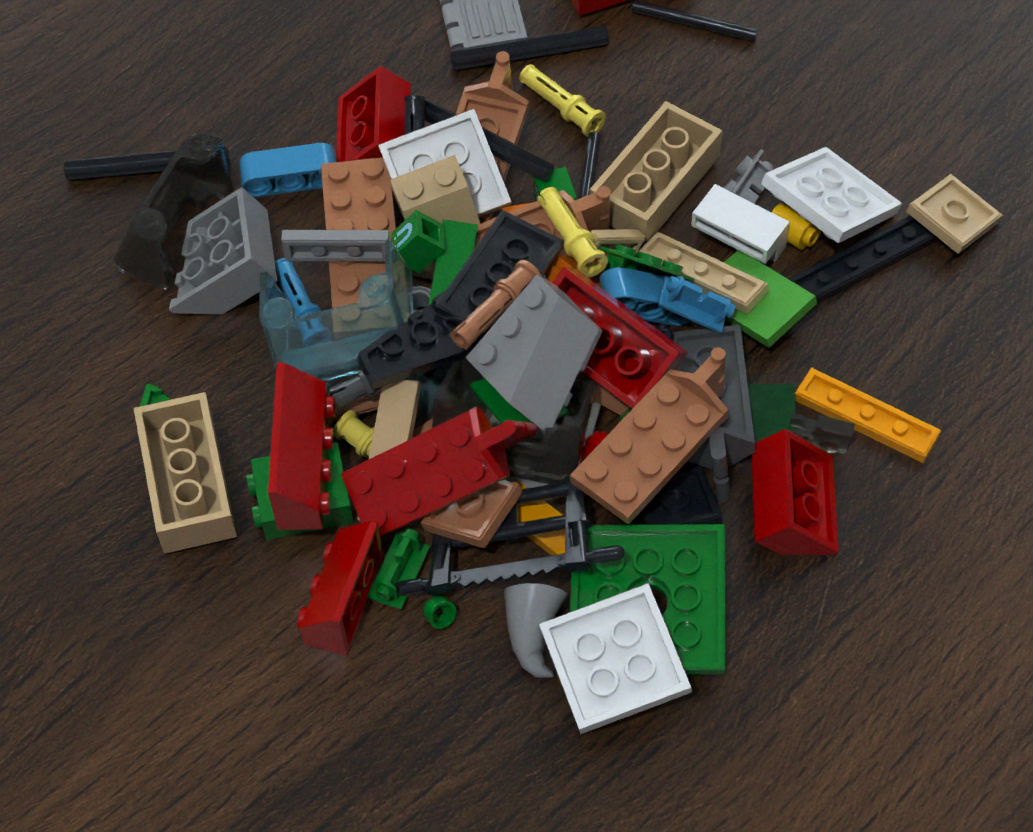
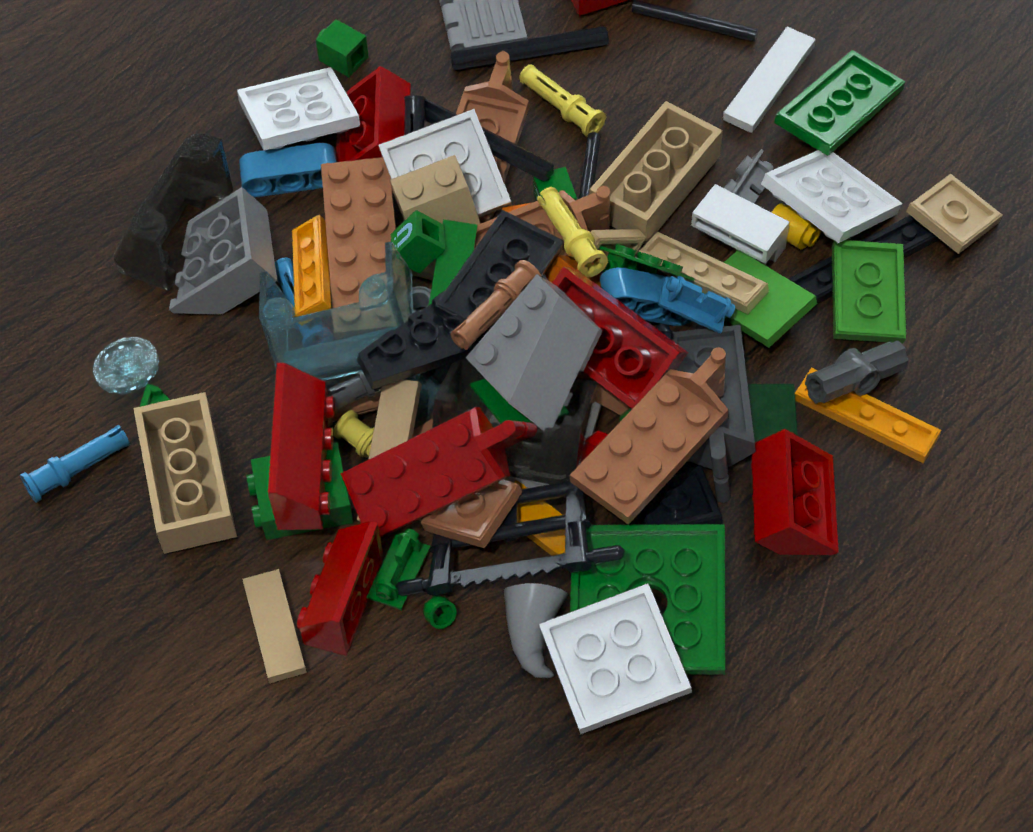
black axle [64,145,230,180] -> none
light grey tile [281,230,391,261] -> none
clear smoke plate [788,414,855,455] -> none
none -> dark azure pin [20,425,130,503]
none -> clear light blue wheel [93,337,160,395]
none -> white plate [237,67,360,150]
none -> tan tile [242,569,307,683]
none -> light orange tile [292,215,331,325]
none -> green brick [316,19,369,77]
none -> white tile [723,27,816,133]
none -> green tile [774,50,905,156]
none -> dark grey piece [805,340,909,404]
none -> bright green tile [832,240,906,343]

